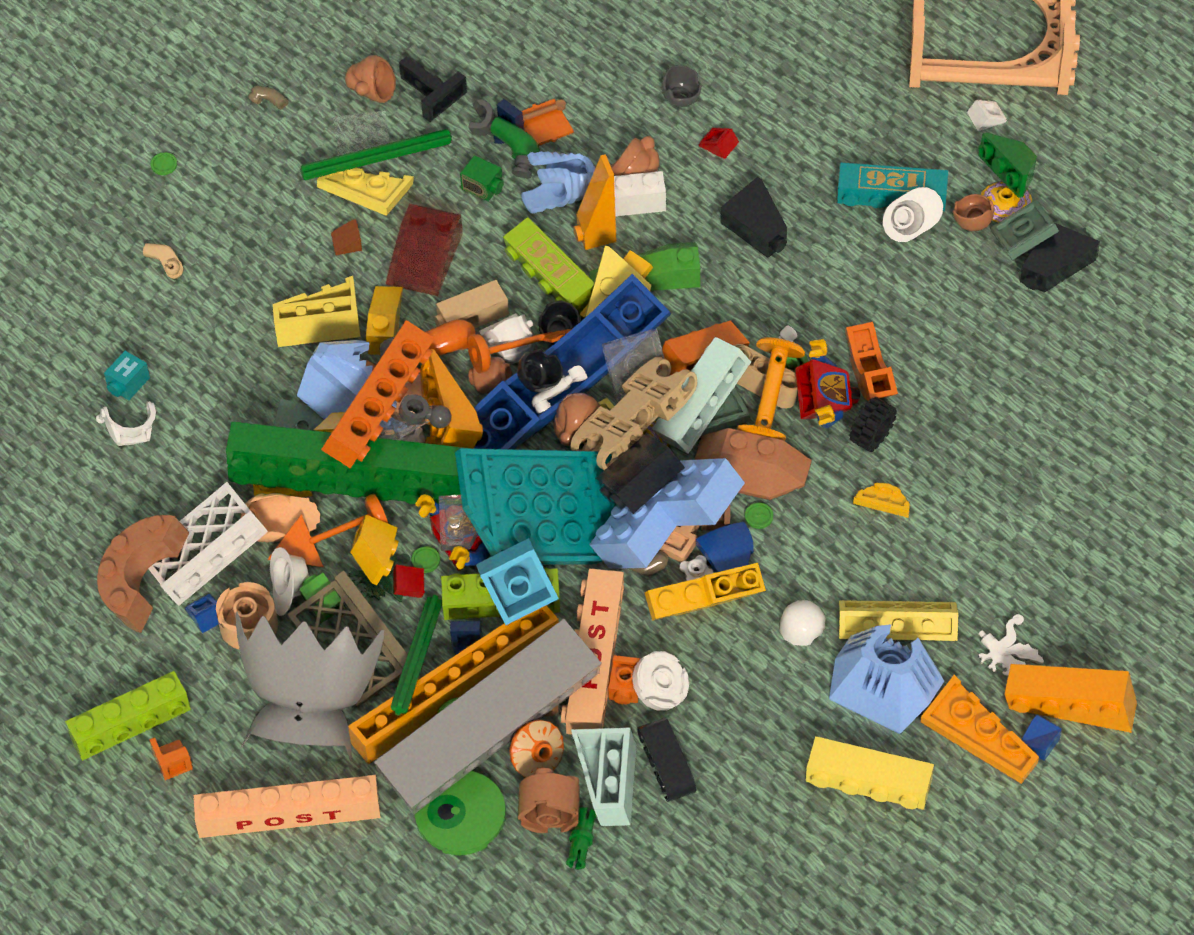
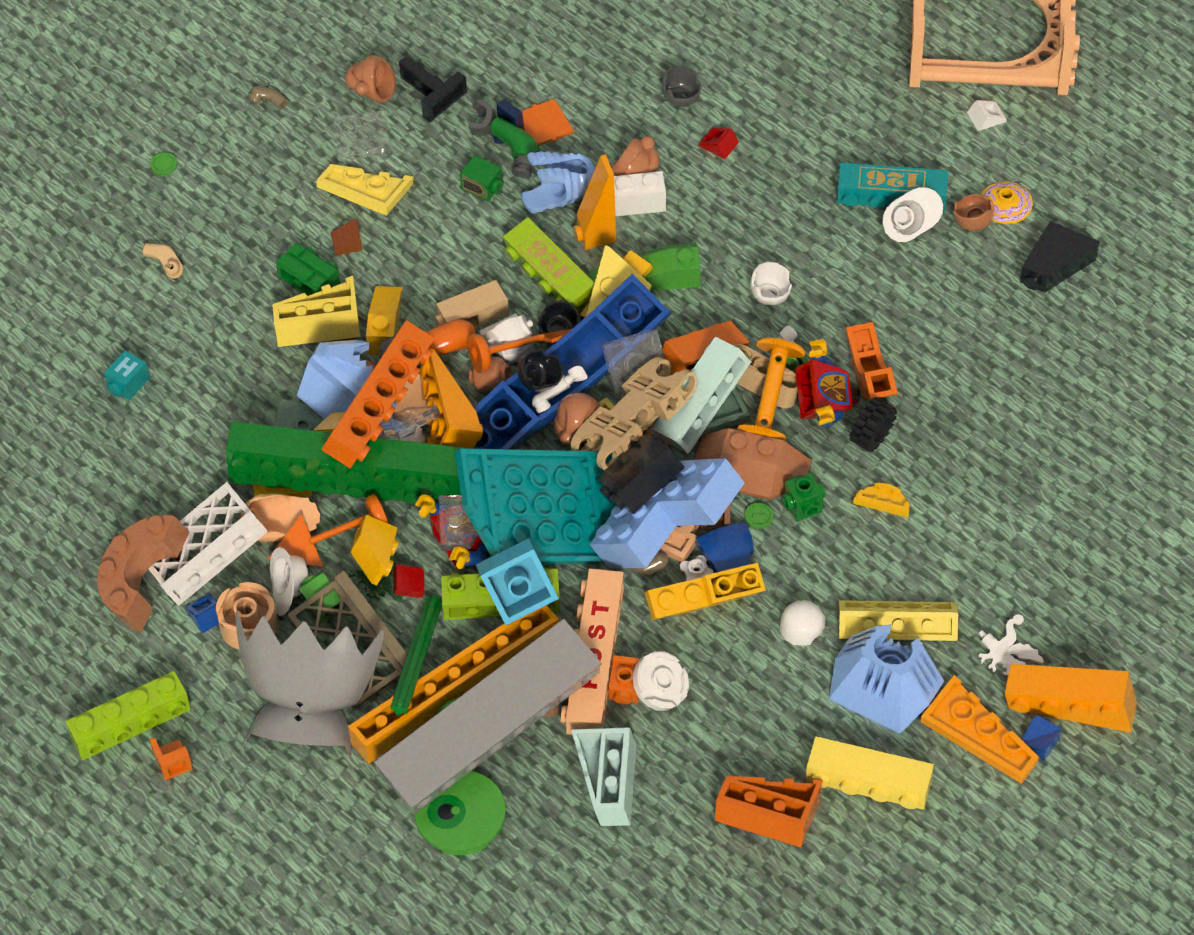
white helmet [96,401,156,446] -> none
light nougat brick [194,775,381,838] -> none
green axle [300,129,452,180] -> none
clear red slope [386,203,463,296] -> none
dark grey plate [399,394,452,428] -> none
bright green piece [411,546,440,573] -> none
dark blue tile [450,621,484,655] -> none
tan dish [509,719,564,777] -> none
nougat brick [518,768,580,833] -> none
medium nougat hinge [523,99,566,122] -> none
green pin [566,807,596,870] -> none
black beam [637,718,696,802] -> none
black slope [720,177,787,258] -> none
green slope [978,132,1037,198] -> none
sand green plate [990,200,1059,260] -> none
none -> green brick [276,243,340,296]
none -> orange wedge [715,776,823,848]
none -> white hair [750,261,792,306]
none -> green brick [782,472,826,522]

